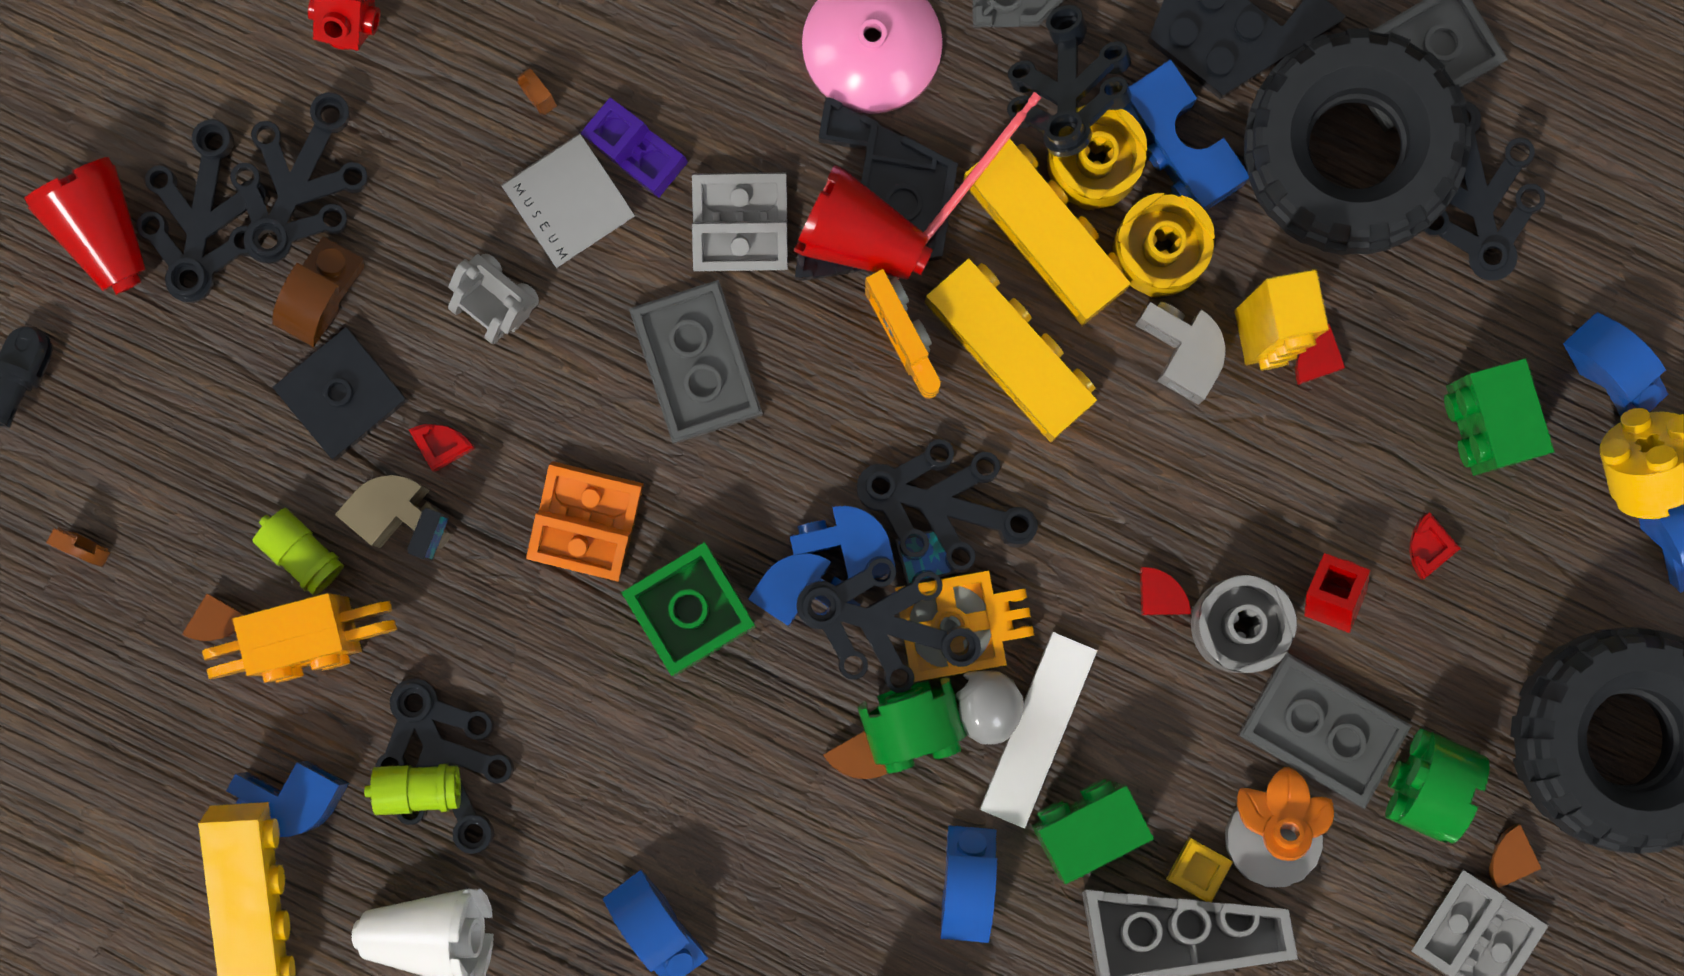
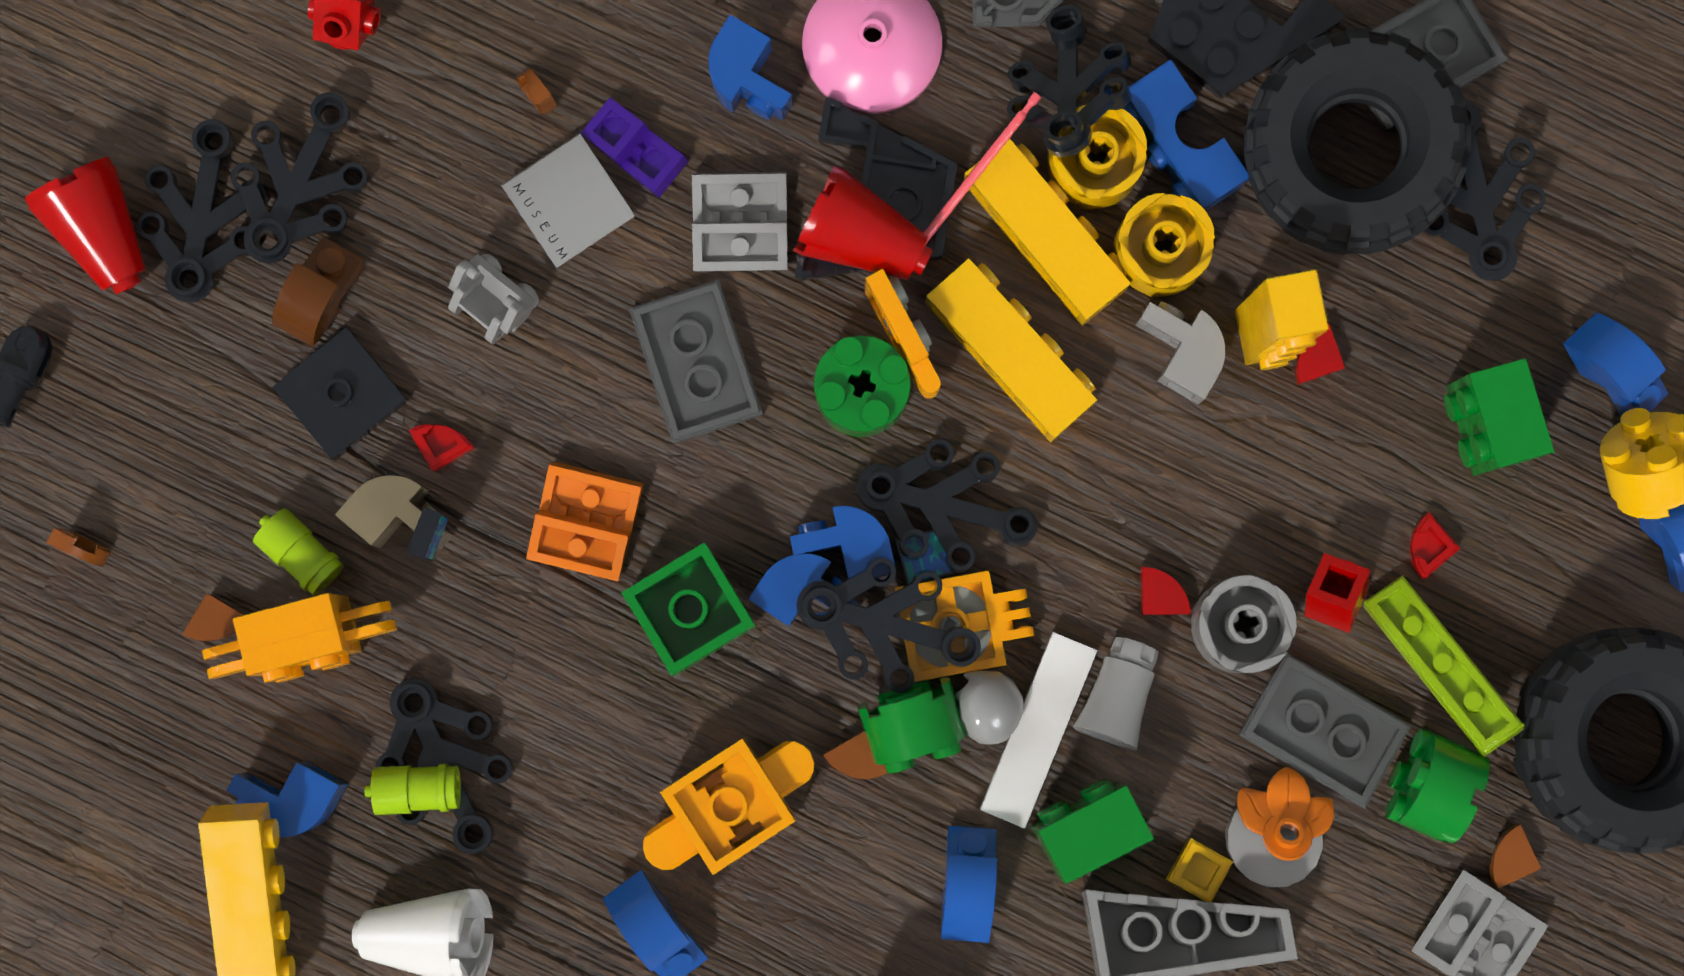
none -> light orange brick [643,737,814,875]
none -> blue brick [708,14,793,121]
none -> green brick [814,336,910,437]
none -> light grey plant [1073,637,1159,750]
none -> lime tile [1363,575,1524,758]

